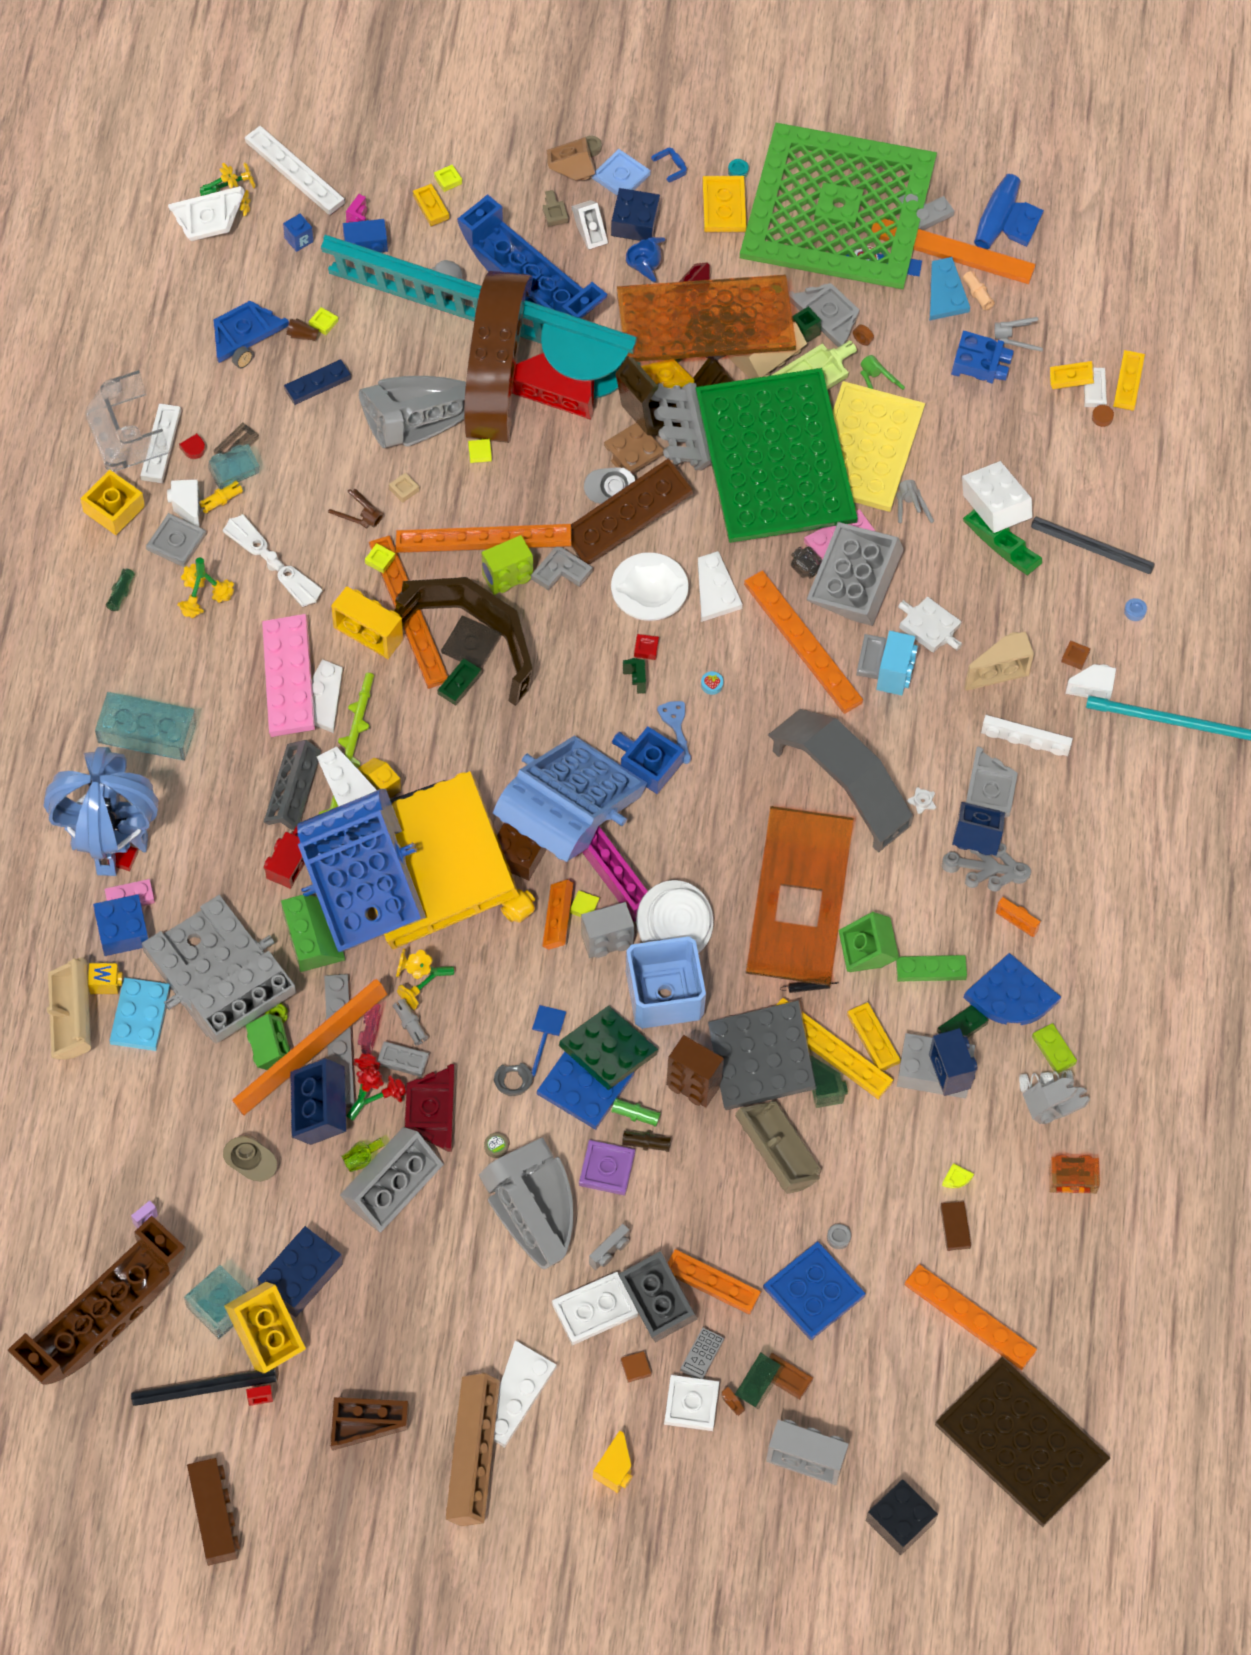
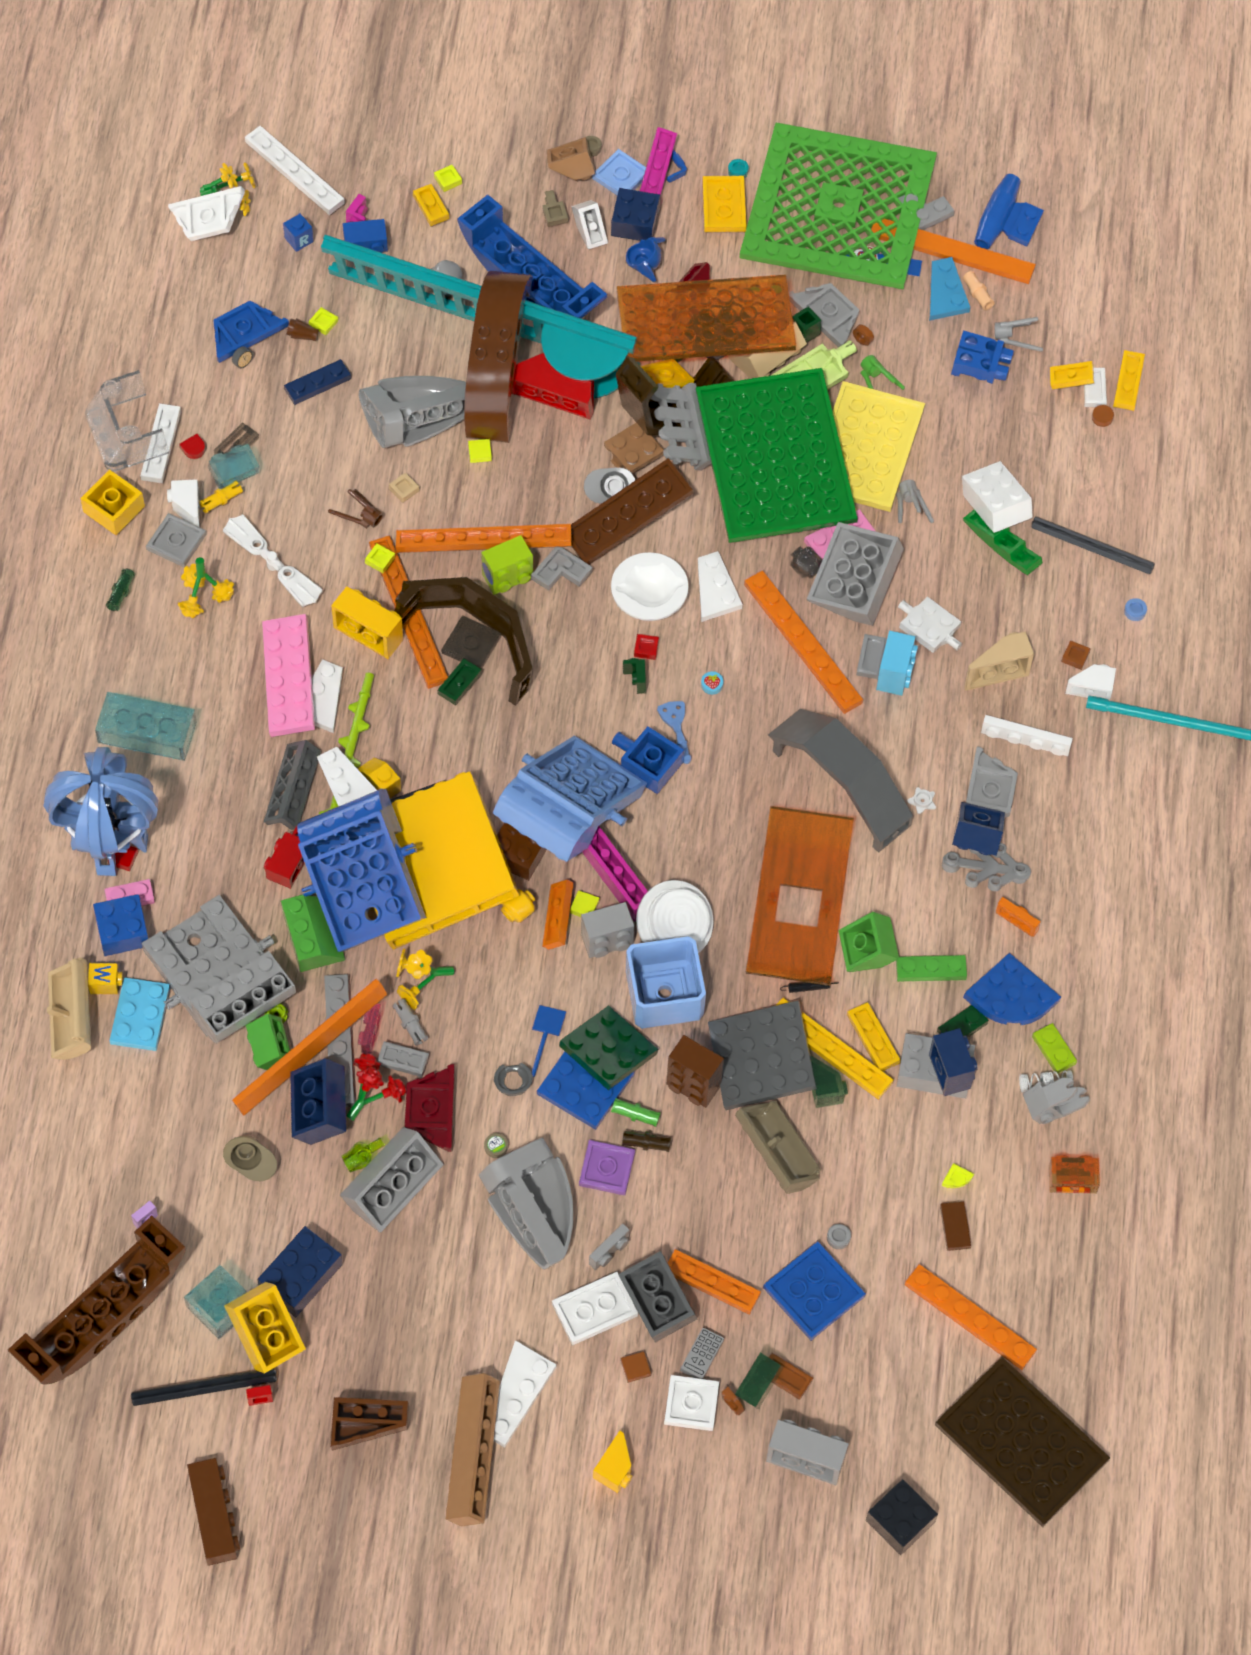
none -> dark pink tile [639,127,677,194]

